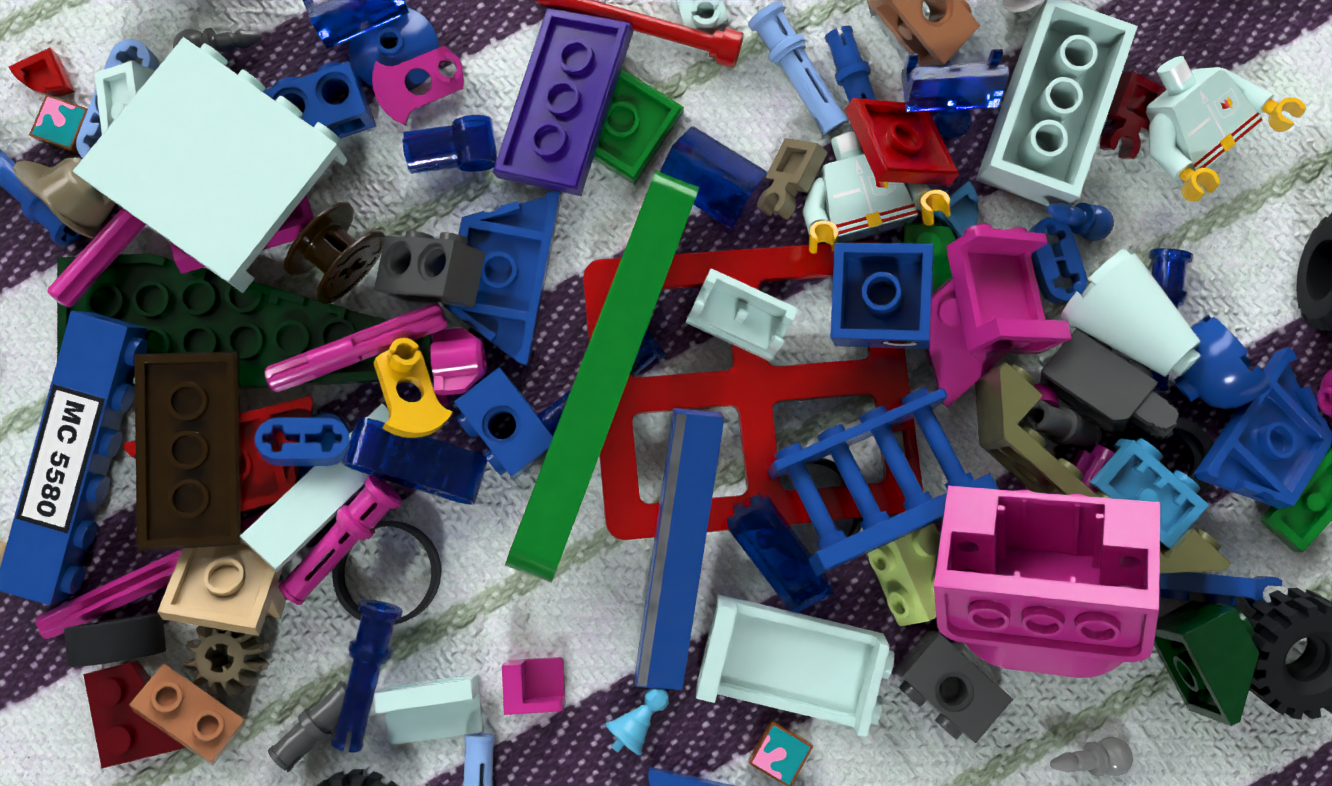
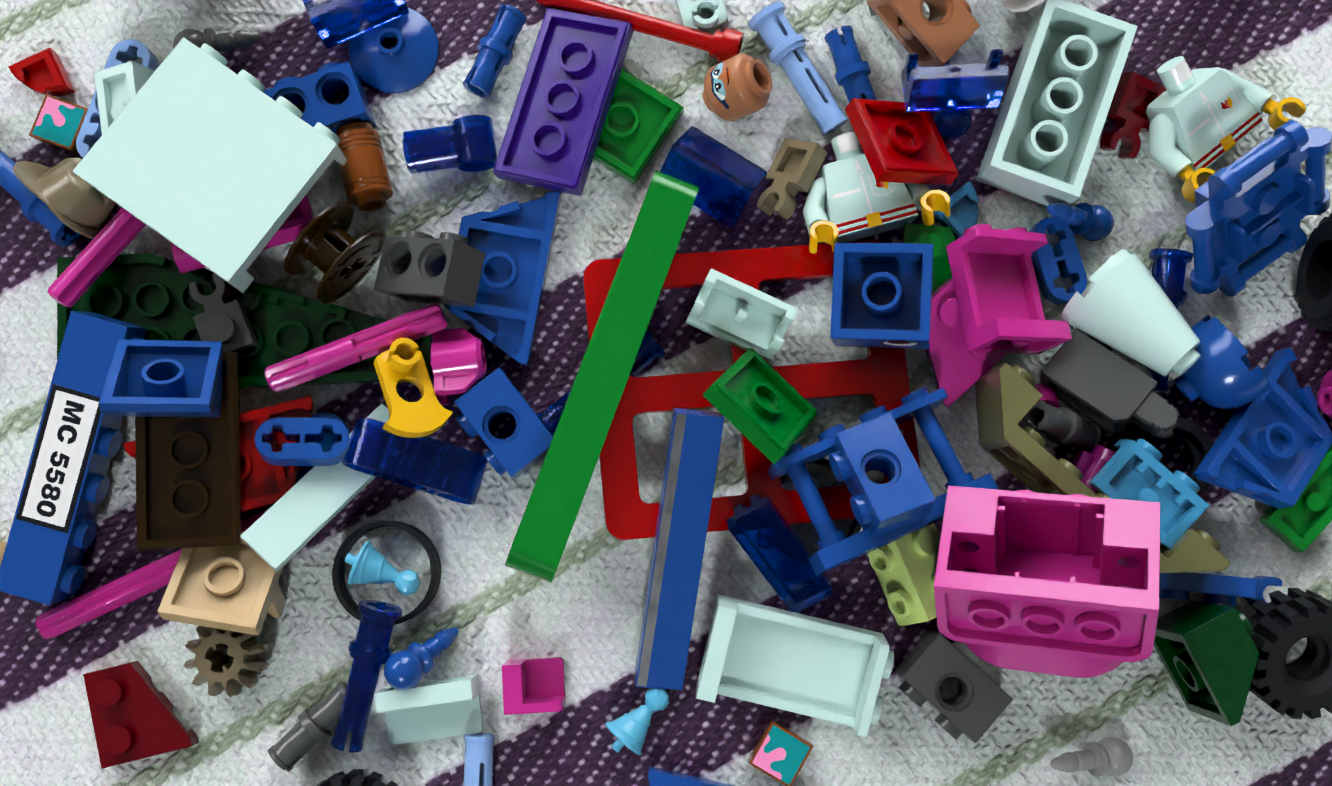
black tyre [64,614,166,667] -> none
nougat brick [129,663,245,766] -> none
dark pink pin [278,475,403,605] -> none
dark pink piece [372,45,464,126] -> none
none -> blue slope [99,339,223,417]
none -> dark grey plate [189,273,259,353]
none -> dark orange head [336,122,393,211]
none -> medium azure piece [344,540,420,596]
none -> blue bar [384,627,459,690]
none -> blue pin [463,4,527,98]
none -> nougat head [703,53,773,122]
none -> green tile [703,348,818,464]
none -> blue brick [829,413,936,538]
none -> blue brick [1185,120,1332,297]

